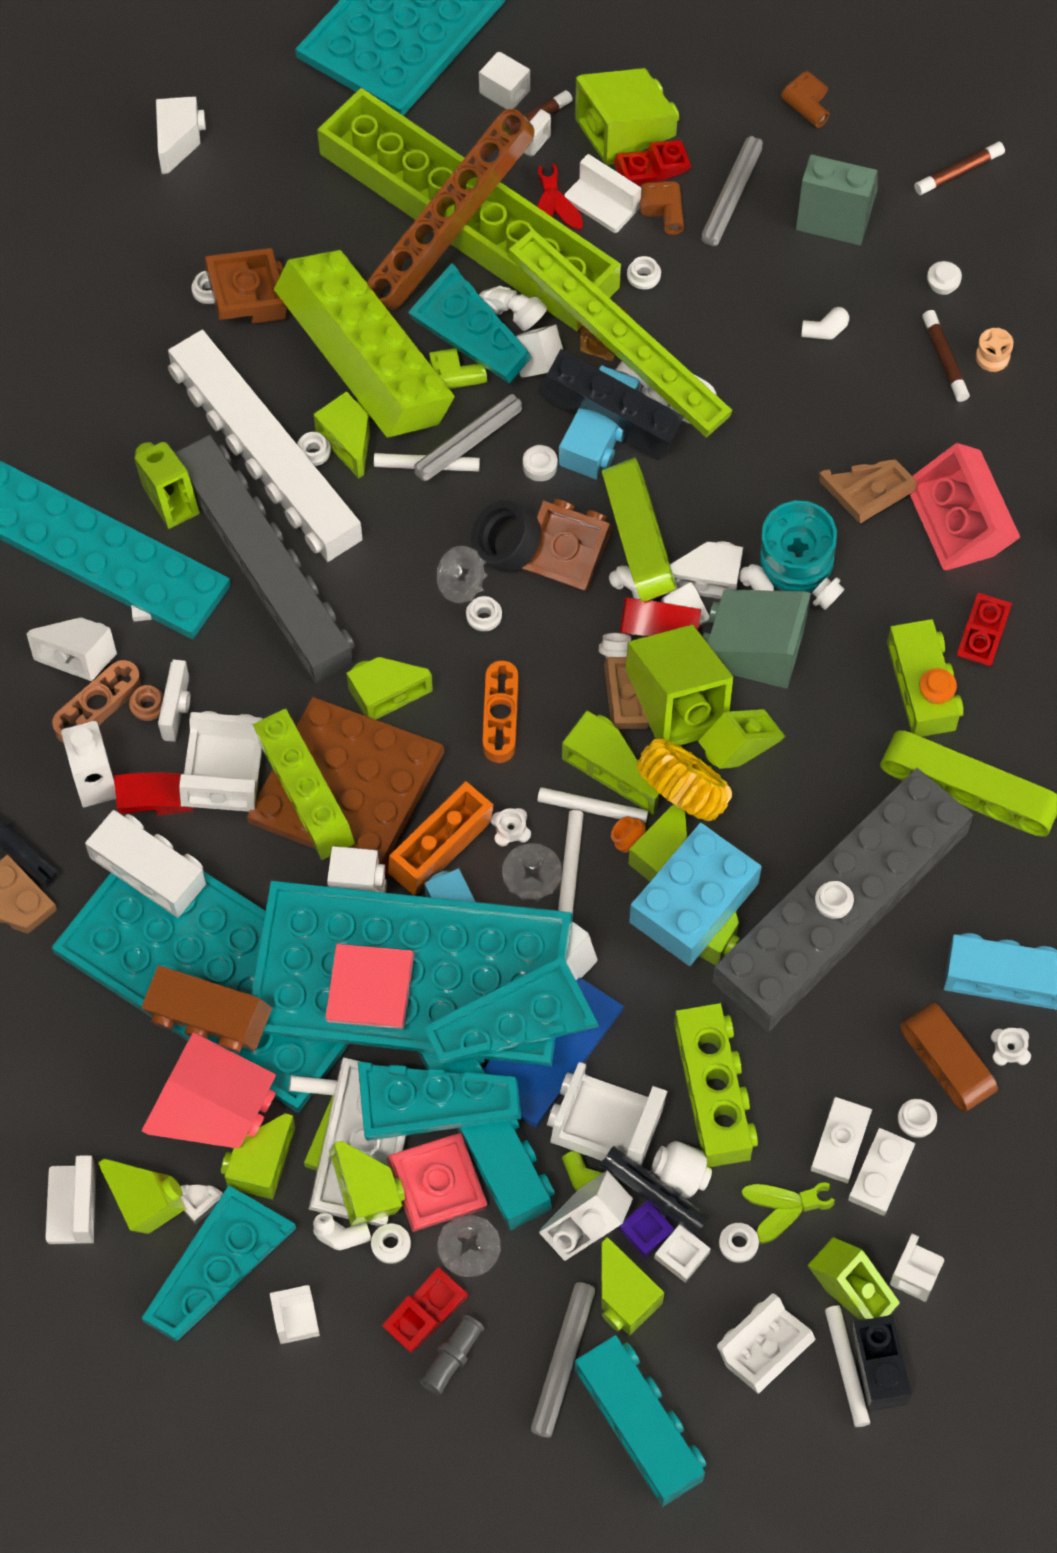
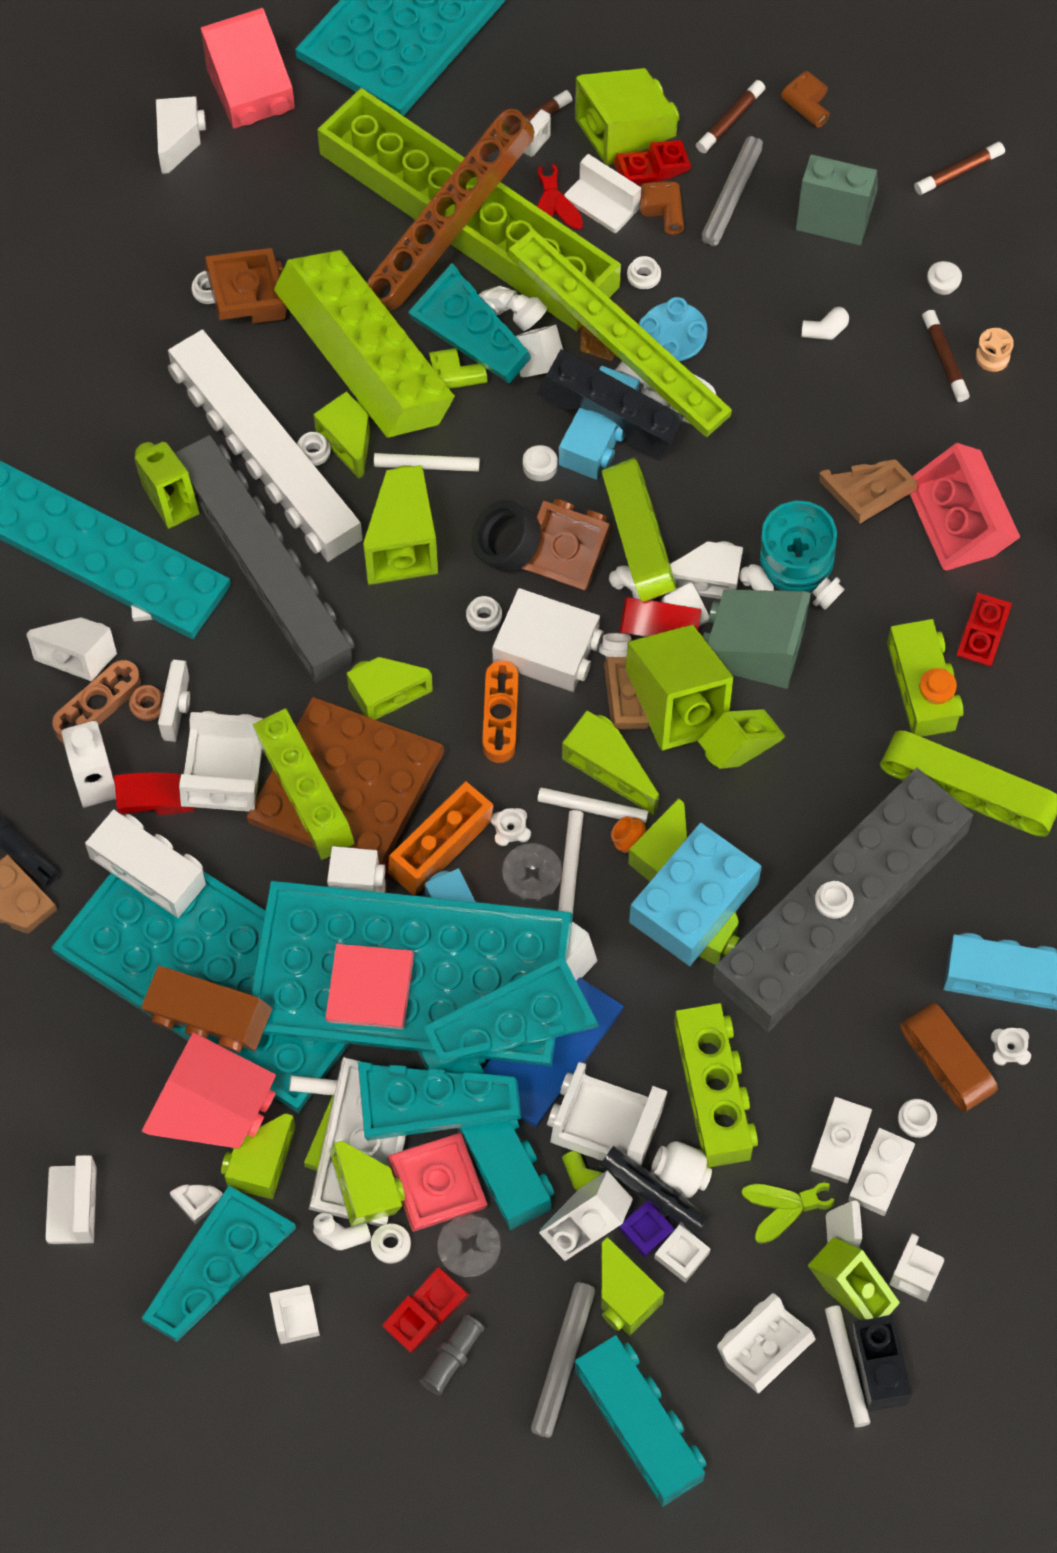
lime slope [98,1159,186,1234] -> none
light grey axle [414,394,522,481] -> none
clear gear [437,546,488,604] -> none
white panel [479,52,530,109] -> none
yellow gear [637,738,732,821] -> none
white plate [719,1223,759,1263] -> none
none -> coral slope [200,8,295,129]
none -> lime slope [363,465,438,585]
none -> white brick [492,588,604,692]
none -> medium azure dish [639,297,708,361]
none -> copper bar [696,80,765,154]
none -> white slope [826,1201,862,1248]

